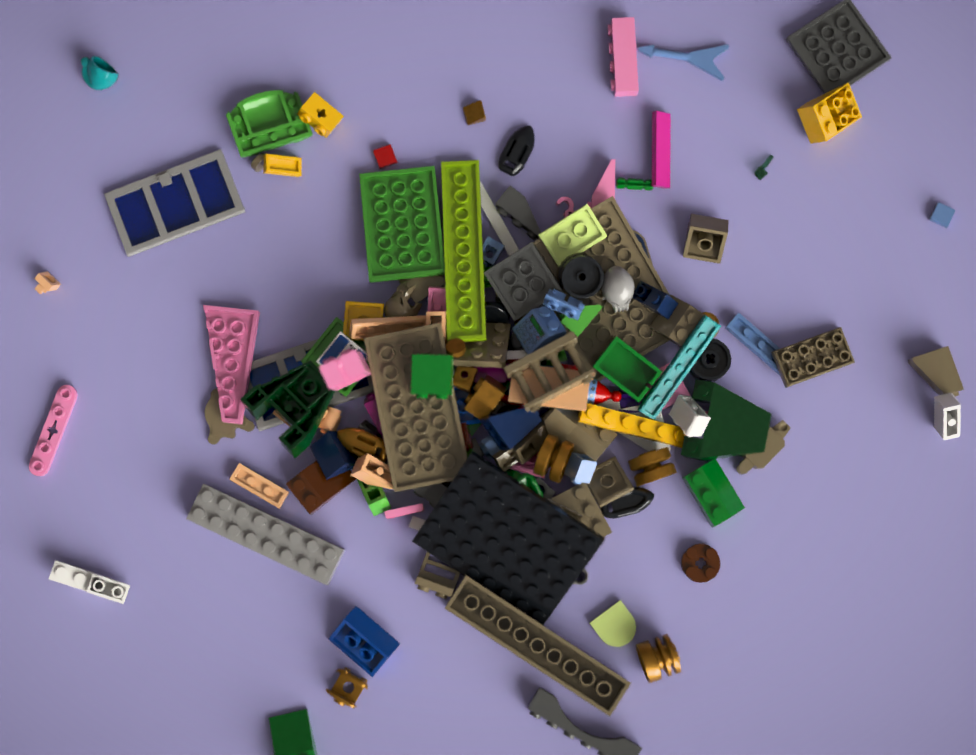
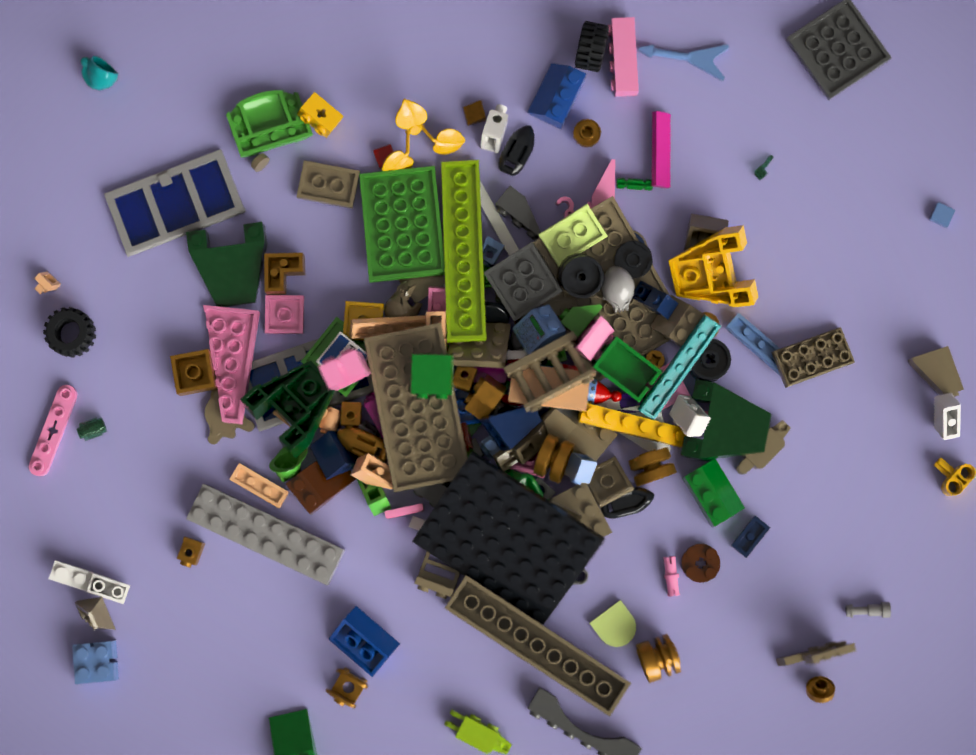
yellow tile [263,153,302,177] -> none
pearl gold tile [446,338,466,358] -> none
medium blue hinge [543,289,585,320] -> none
yellow slope [797,83,862,144] -> none
none -> black tyre [43,307,96,358]
none -> medium blue piece [72,640,119,684]
none -> dark tan slope [75,597,116,630]
none -> clear green brick [77,417,107,441]
none -> pearl gold brick [170,349,217,396]
none -> pearl gold brick [177,537,205,568]
none -> dark green wedge [186,222,267,307]
none -> pearl gold brick [264,253,305,295]
none -> bright pink tile [265,295,304,334]
none -> bright green piece [269,447,308,482]
none -> dark tan plate [296,160,360,209]
none -> pearl gold brick [341,402,362,428]
none -> yellow plant [382,98,465,171]
none -> lime hinge [444,709,512,755]
none -> white torso [480,104,508,153]
none -> blue slope [527,63,586,129]
none -> pearl gold plate [573,119,601,148]
none -> black tyre [575,21,609,72]
none -> bright pink slope [575,316,614,362]
none -> black tile [614,240,653,279]
none -> pearl gold wheel [645,350,665,368]
none -> bright pink pin [663,556,680,596]
none -> yellow wedge [669,225,758,307]
none -> dark blue plate [731,516,770,558]
none -> dark tan wing [776,640,856,666]
none -> pearl gold plate [806,676,835,703]
none -> light grey piece [846,602,891,618]
none -> yellow beam [934,458,976,496]

